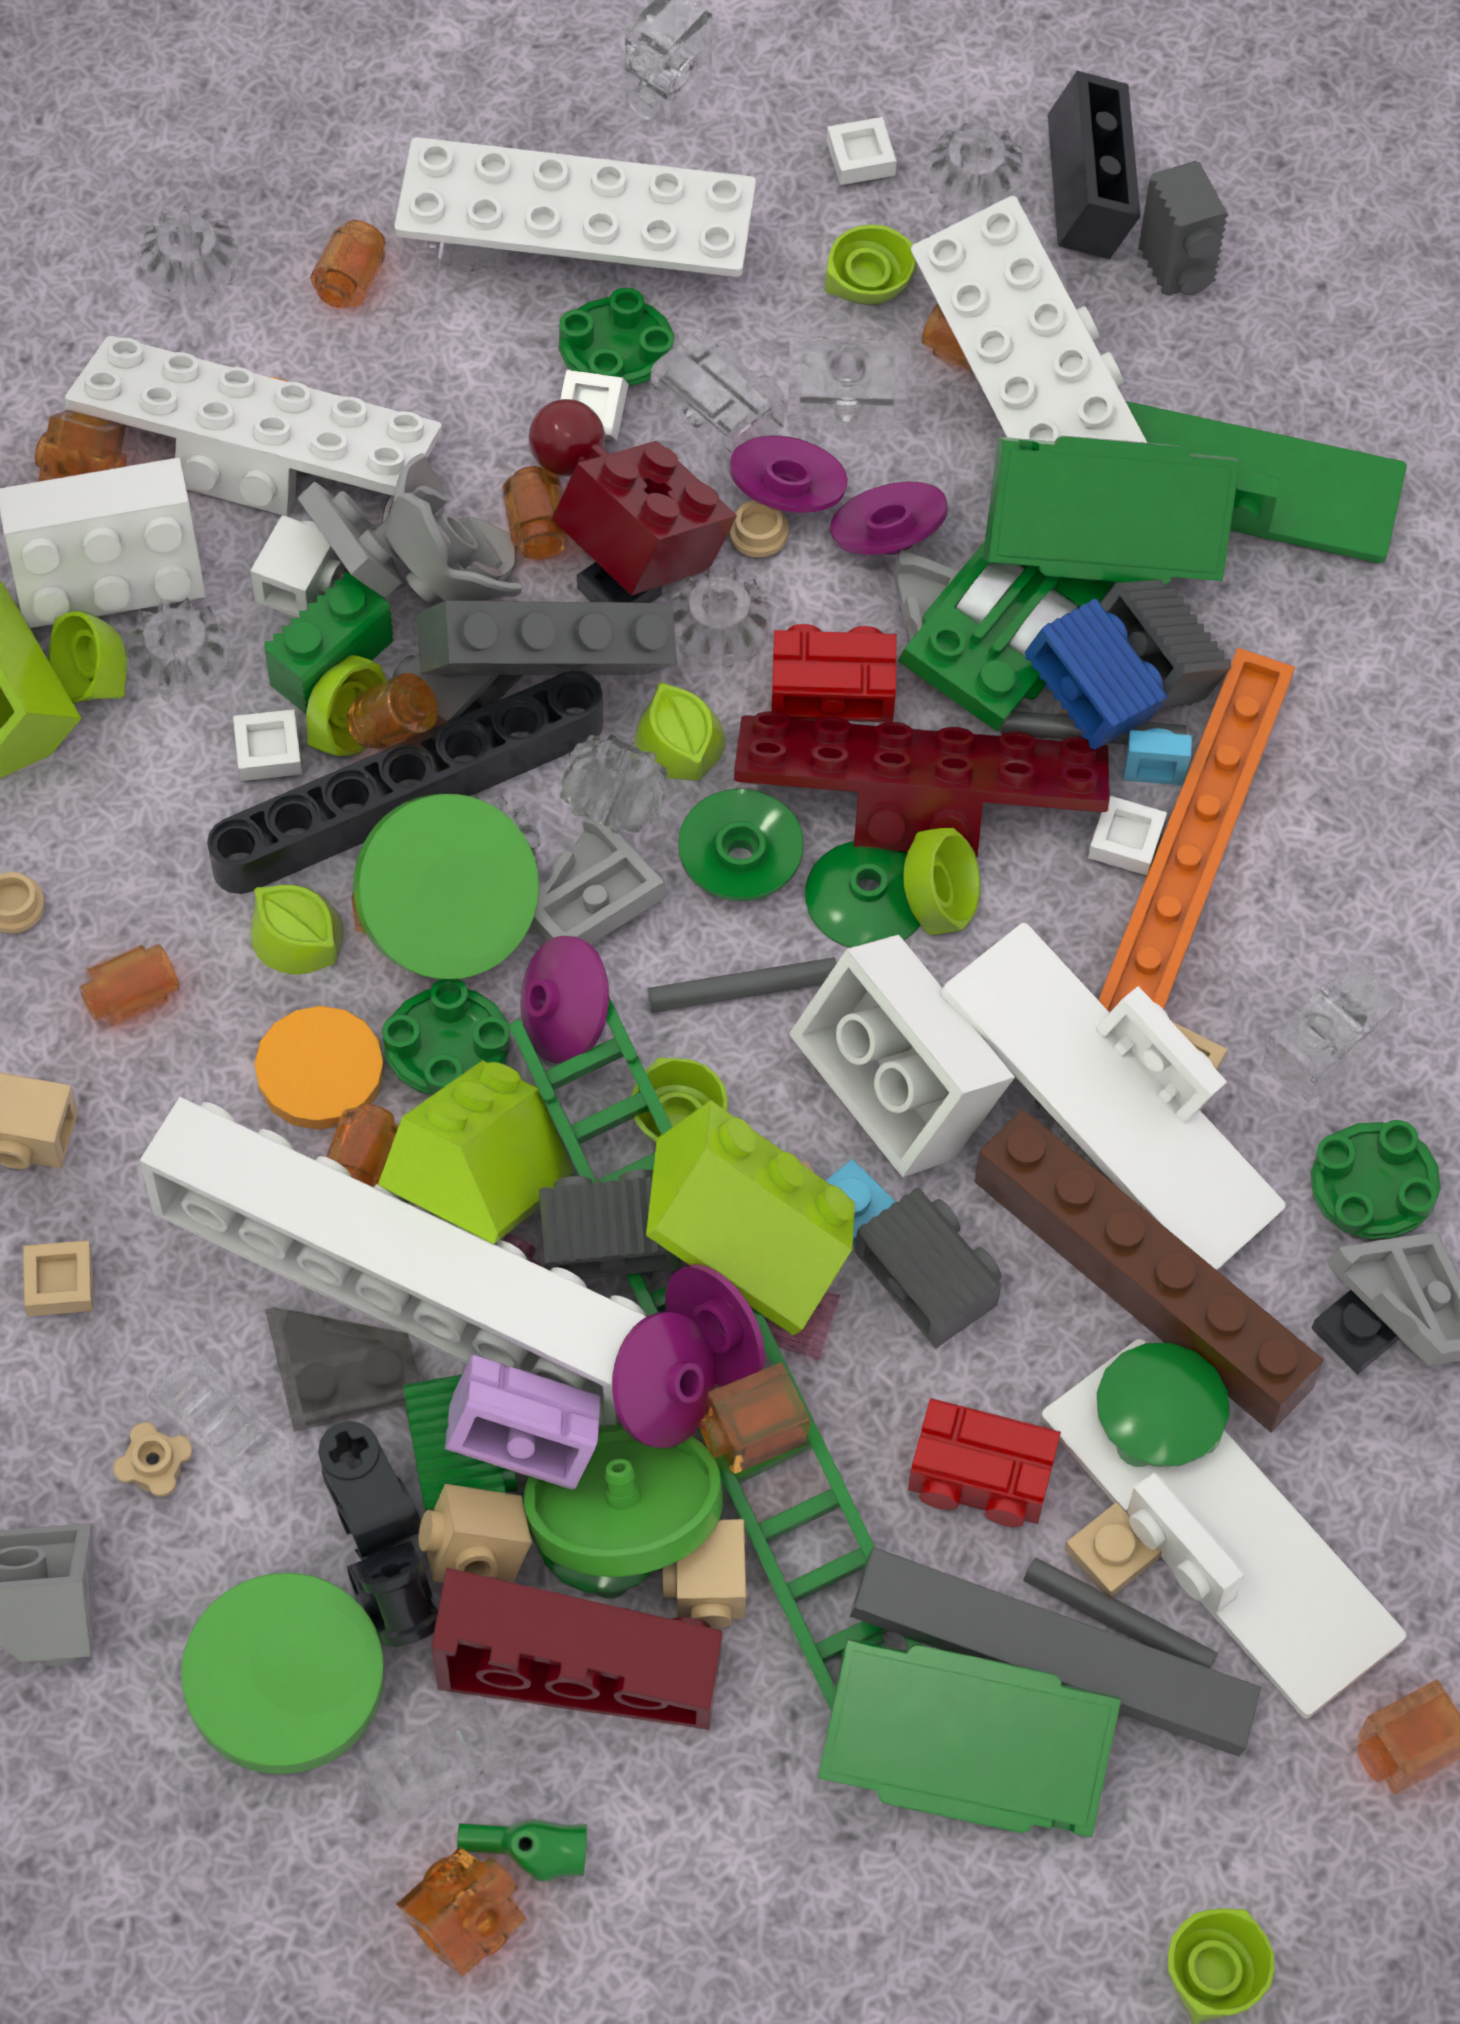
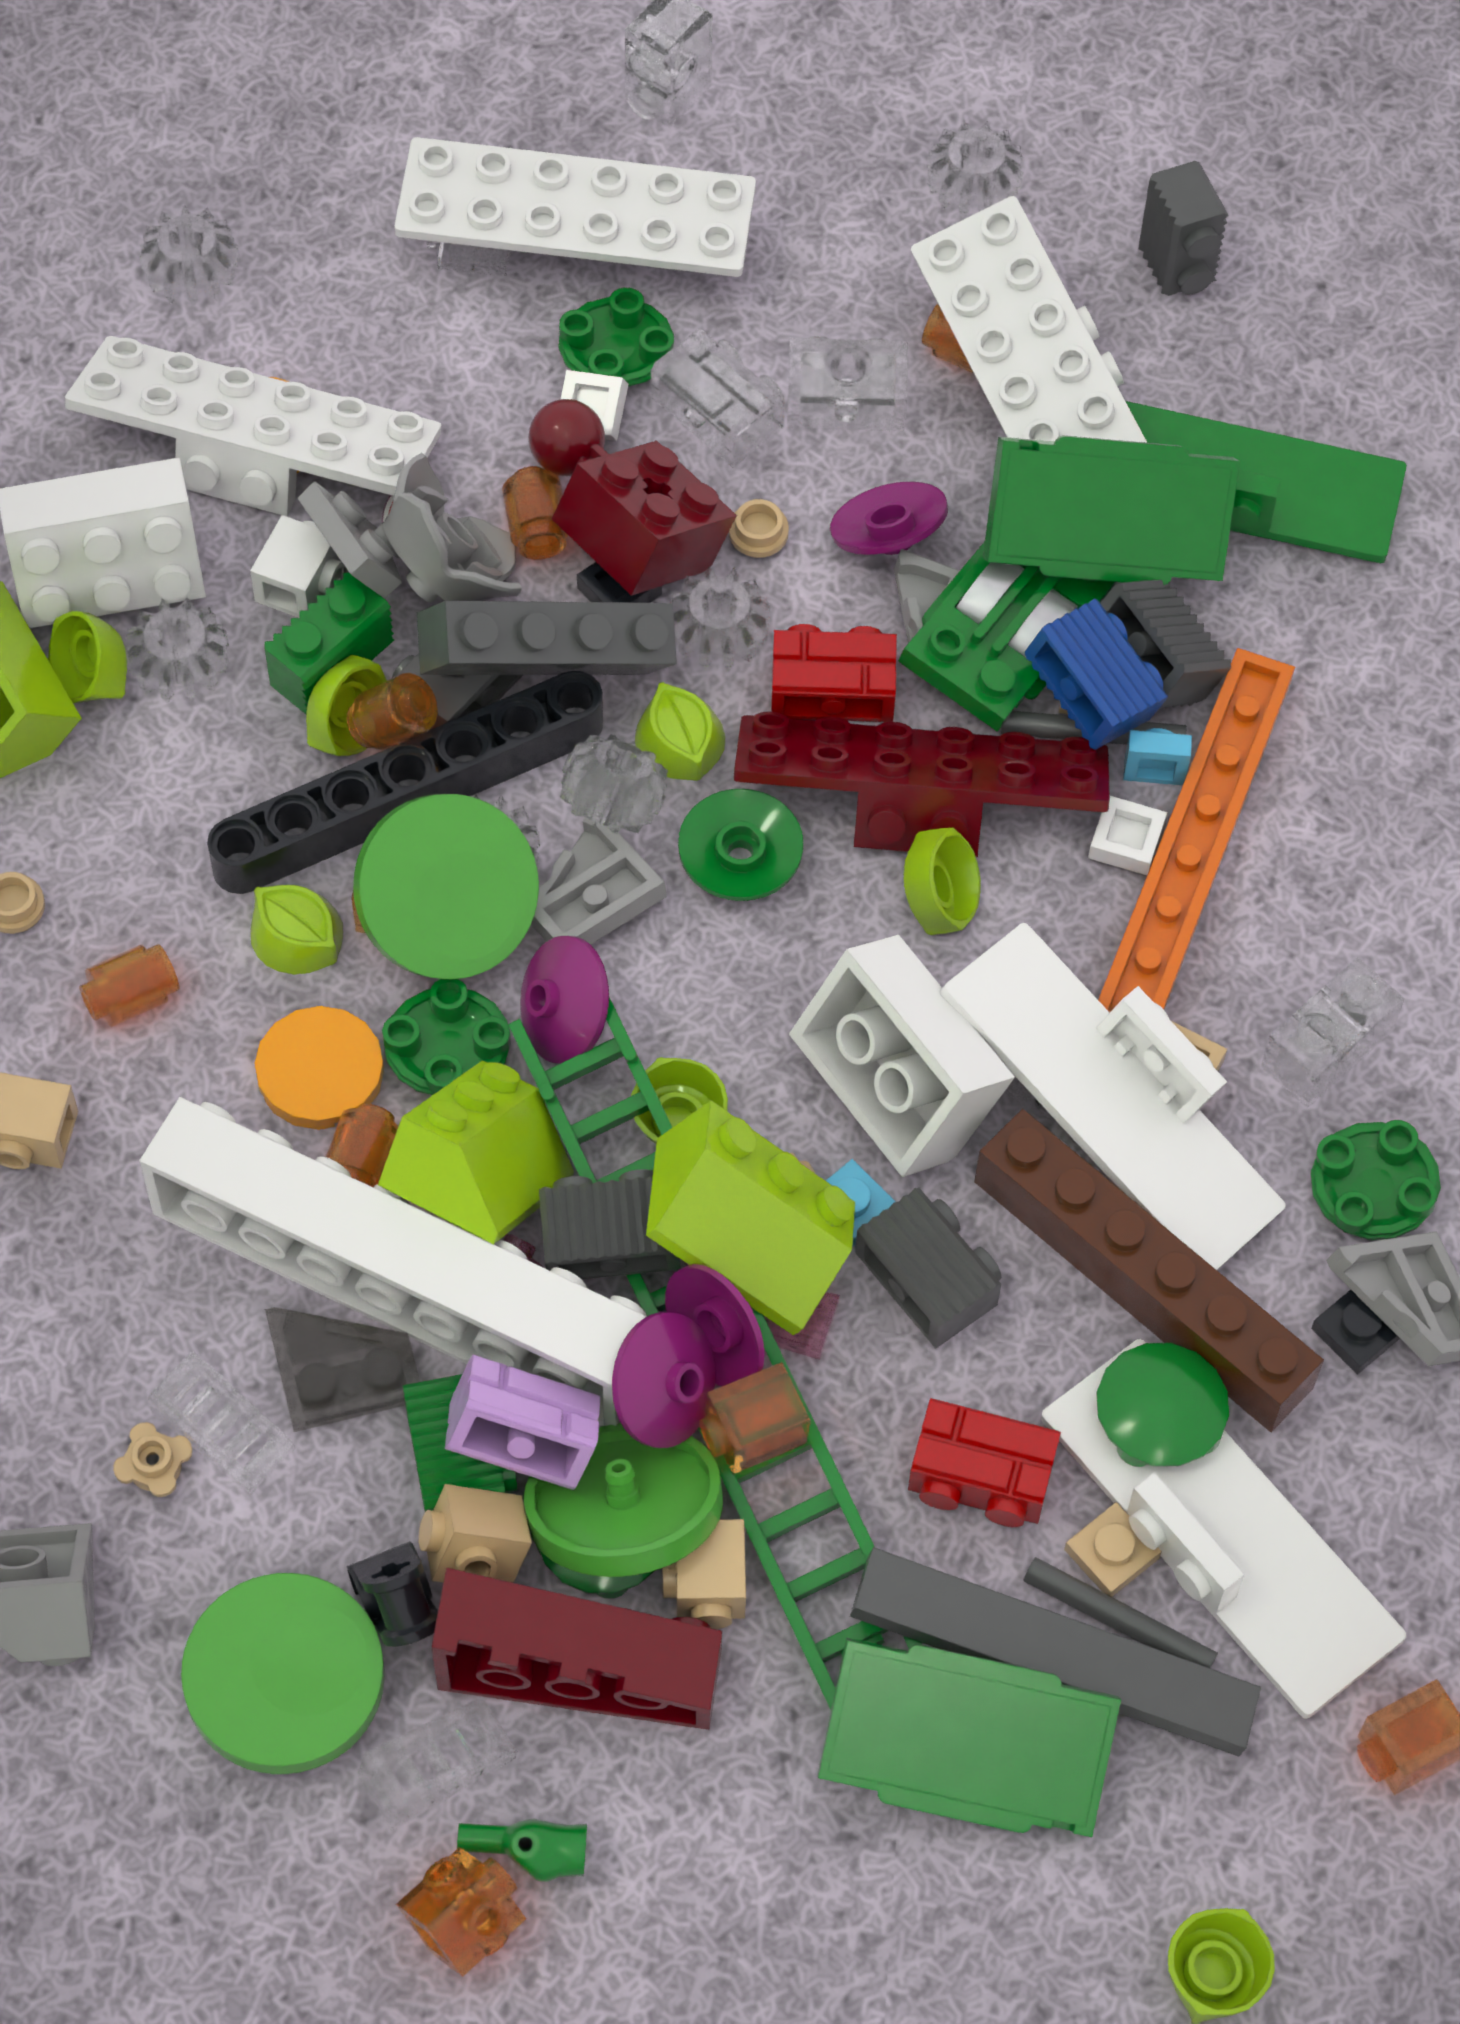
tan plate [23,1240,94,1316] -> none
clear orange brick [35,409,127,482] -> none
white plate [233,709,302,781] -> none
clear orange brick [310,220,386,308] -> none
black piece [318,1421,421,1560] -> none
dark grey bar [647,957,837,1013] -> none
magenta dish [729,435,848,513] -> none
green dish [805,841,921,948] -> none
lime hat [824,224,918,305] -> none
white plate [826,117,897,186] -> none
black brick [1047,70,1141,259] -> none

